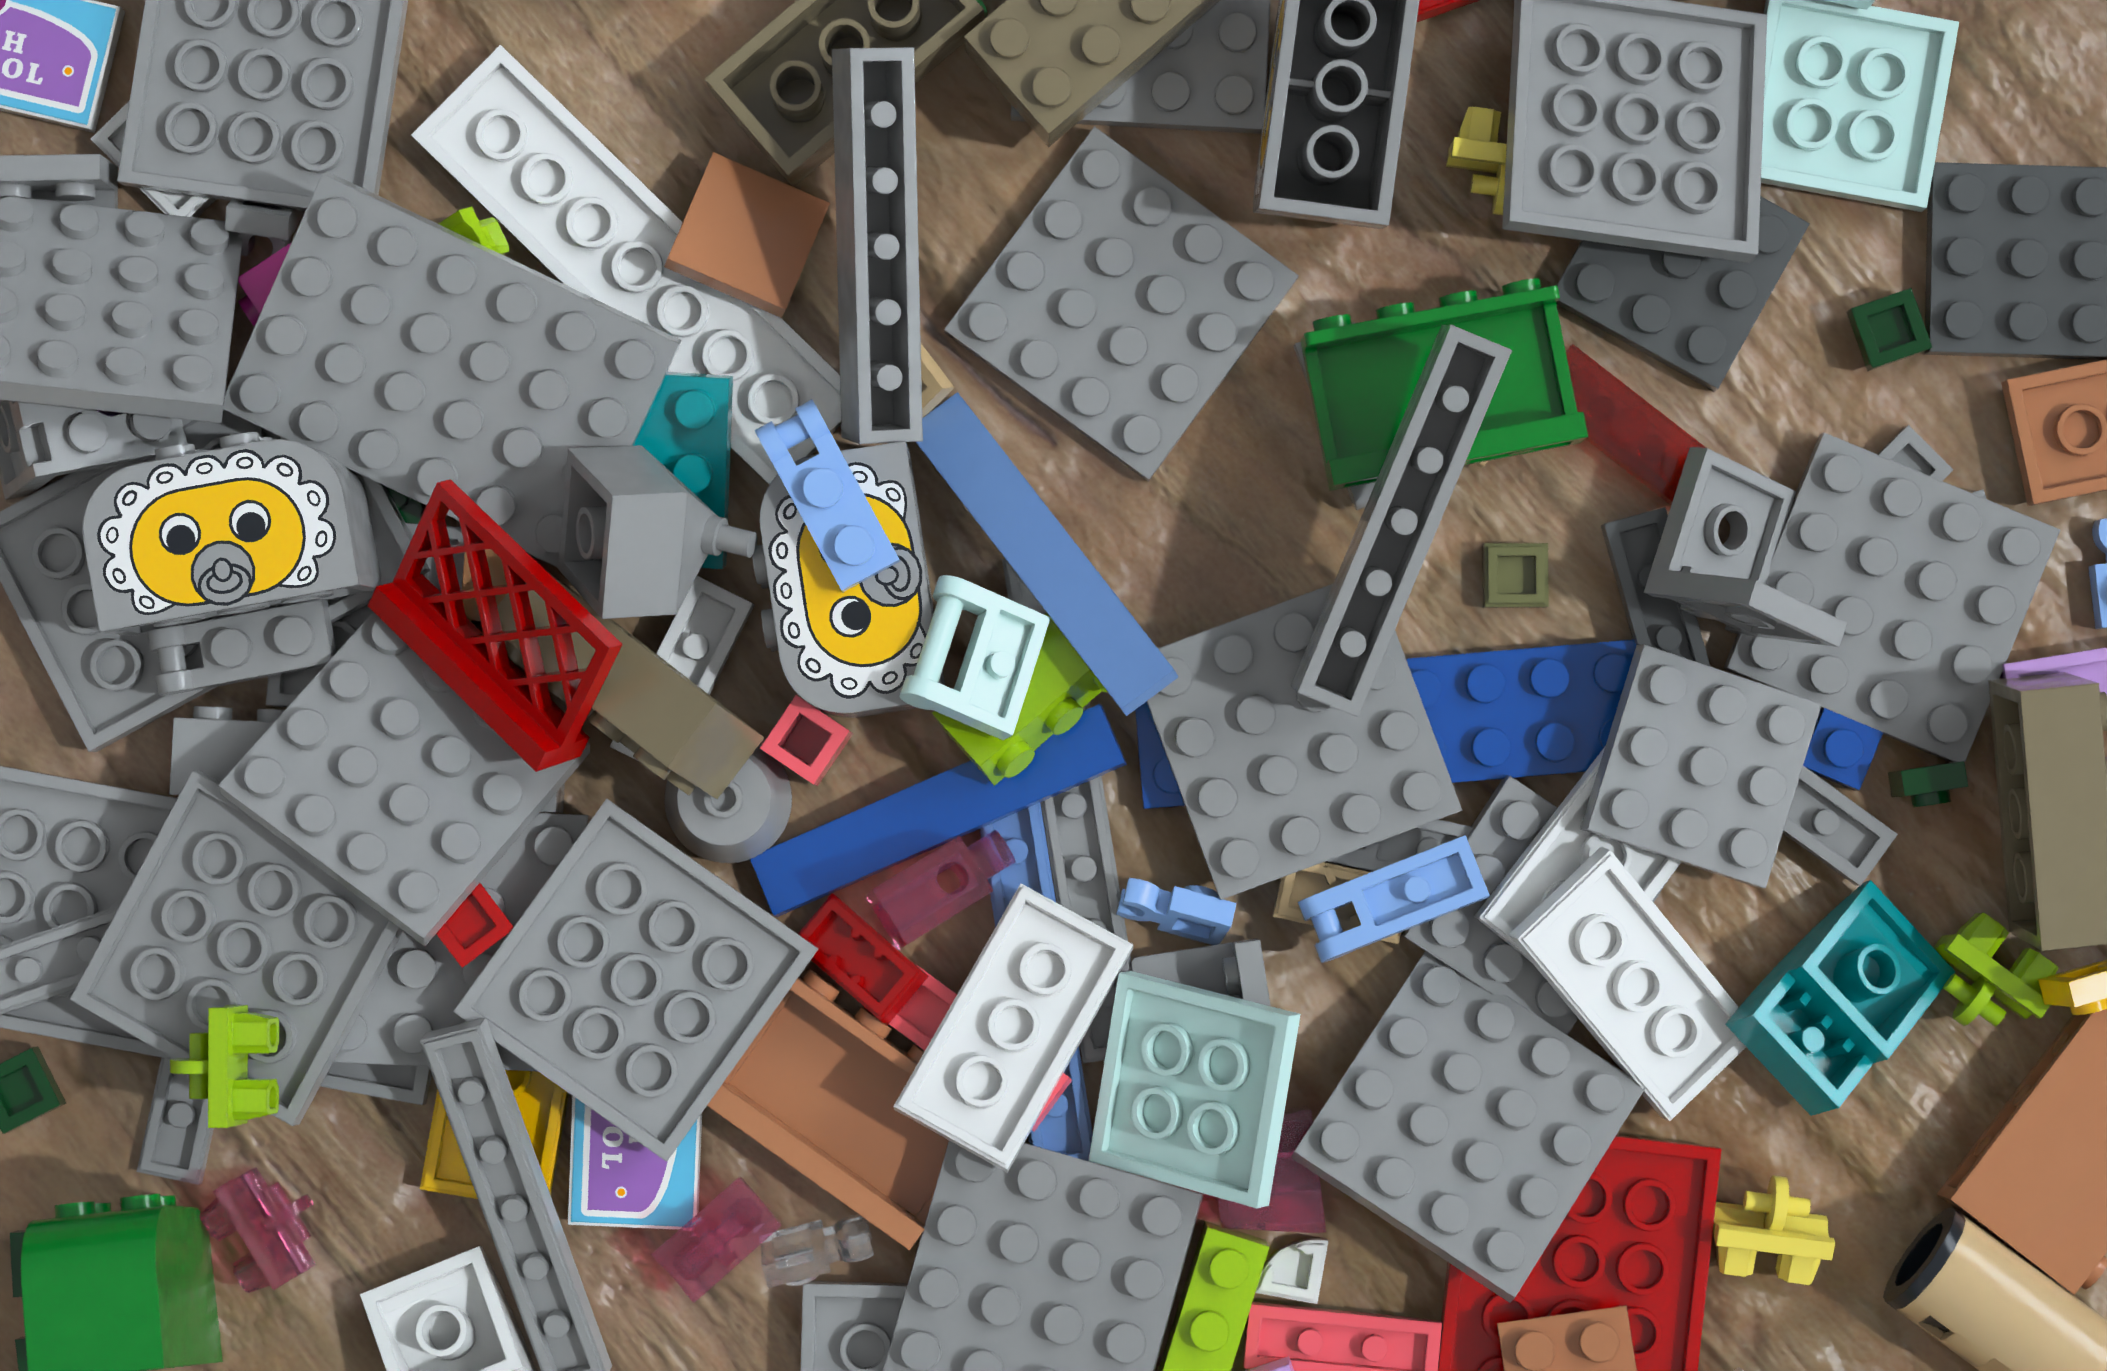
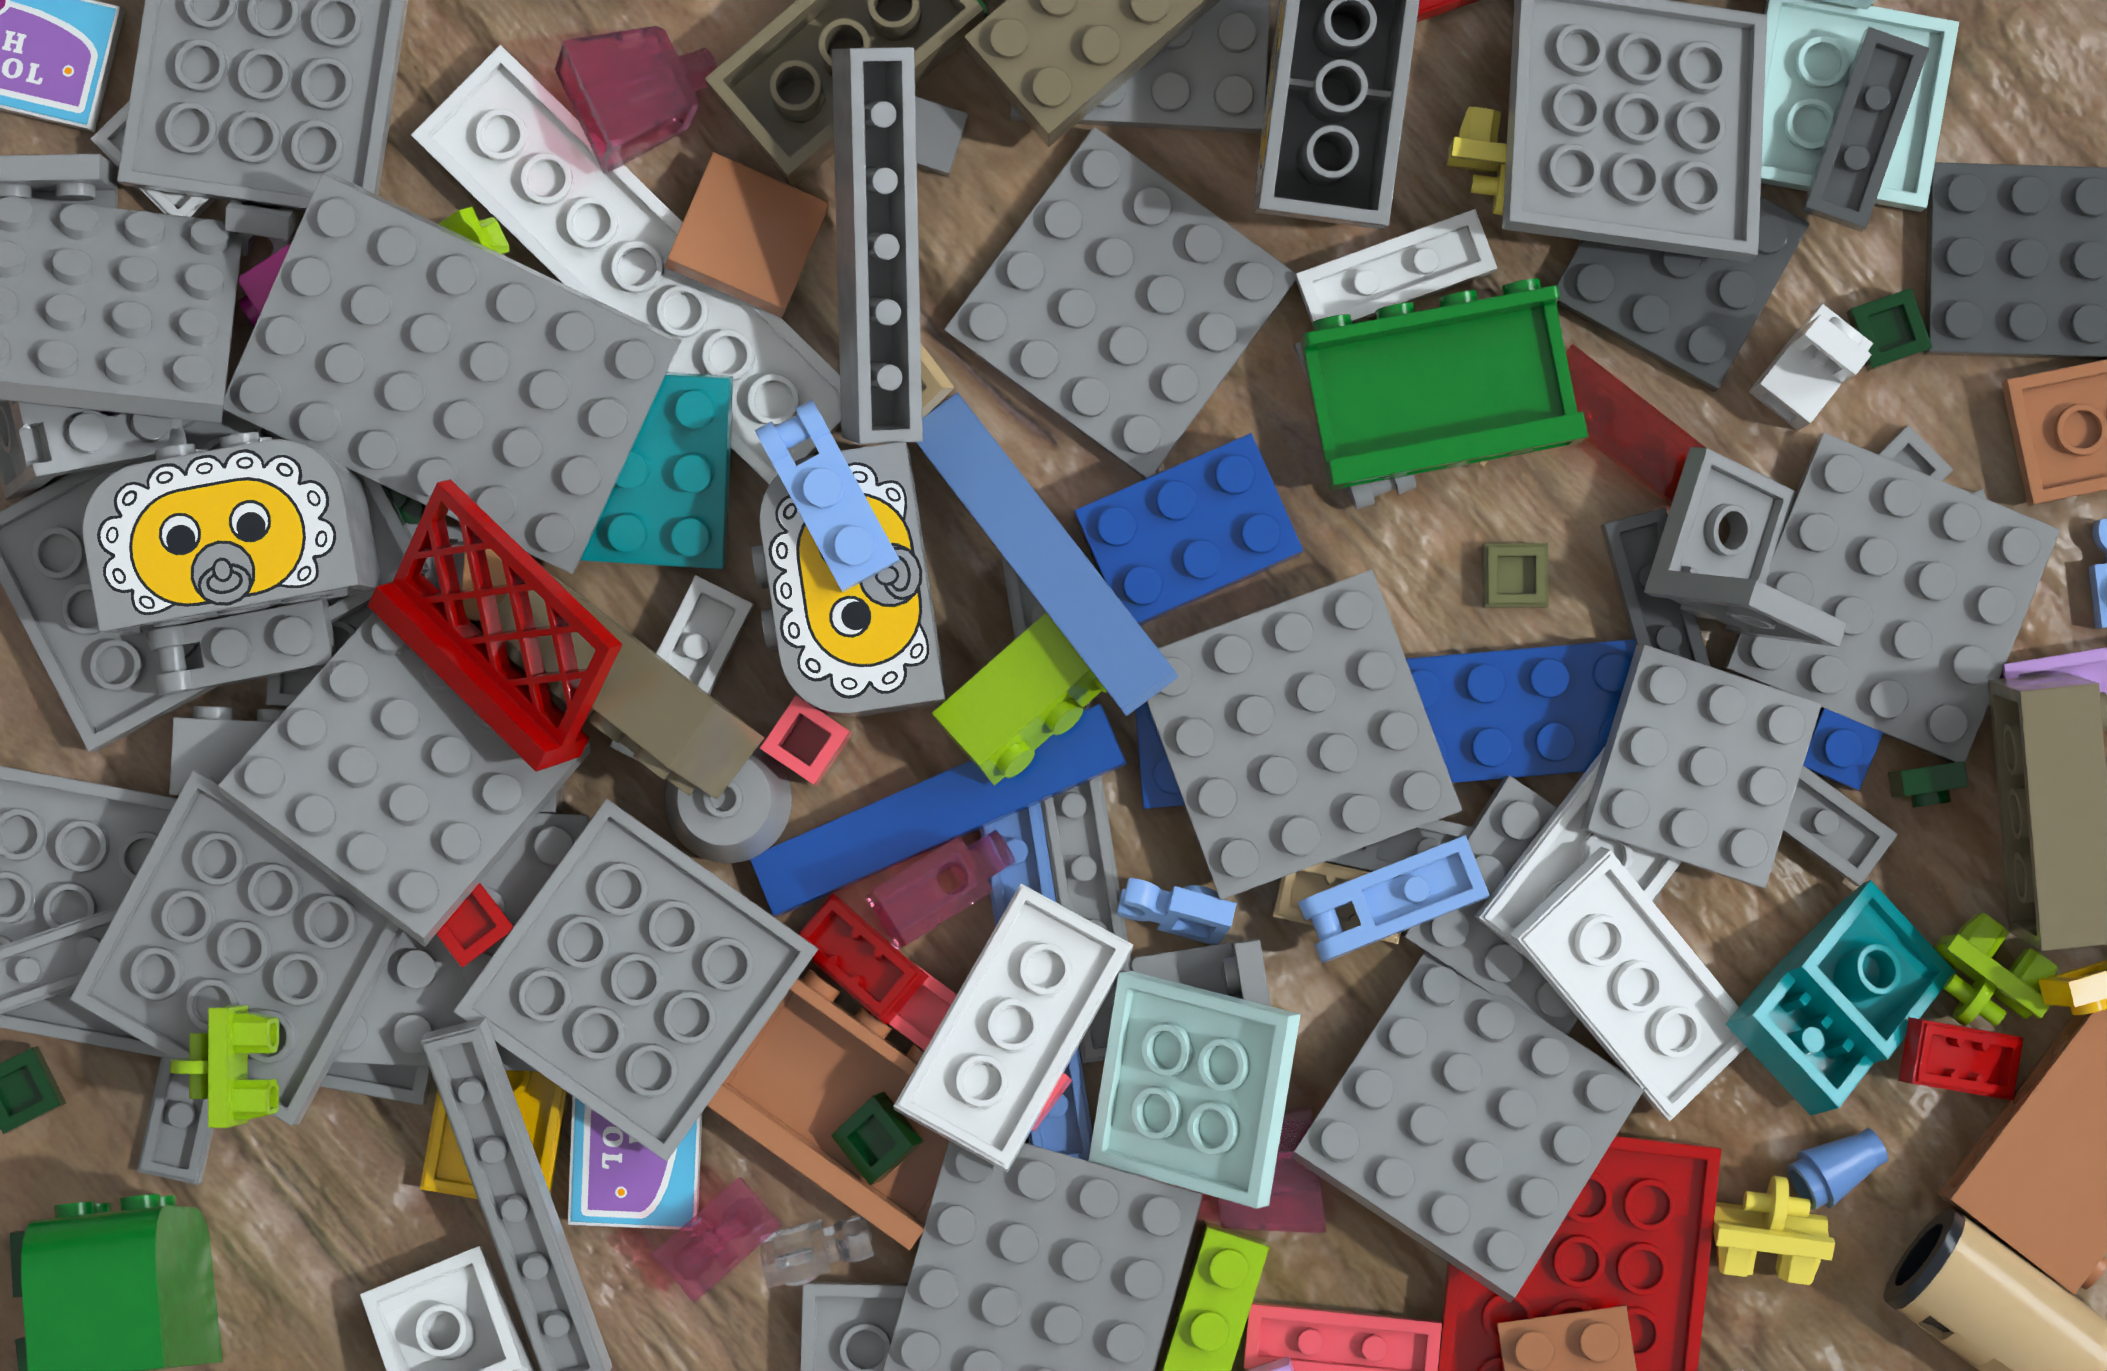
clear pink hips [200,1167,316,1293] -> none
light grey piece [558,445,757,619] -> none
light aqua plate [899,575,1051,740] -> none
white tile [1255,1238,1328,1304] -> none
light grey brick [1291,325,1512,717] -> none
none -> clear pink torso [554,26,717,174]
none -> dark green plate [831,1092,924,1185]
none -> light grey tile [915,96,969,177]
none -> blue brick [1074,433,1304,626]
none -> white plate [1295,209,1497,329]
none -> white brick [1748,304,1873,431]
none -> medium blue cone [1787,1128,1888,1210]
none -> dark grey plate [1801,27,1929,232]
none -> red plate [1898,1017,2024,1100]

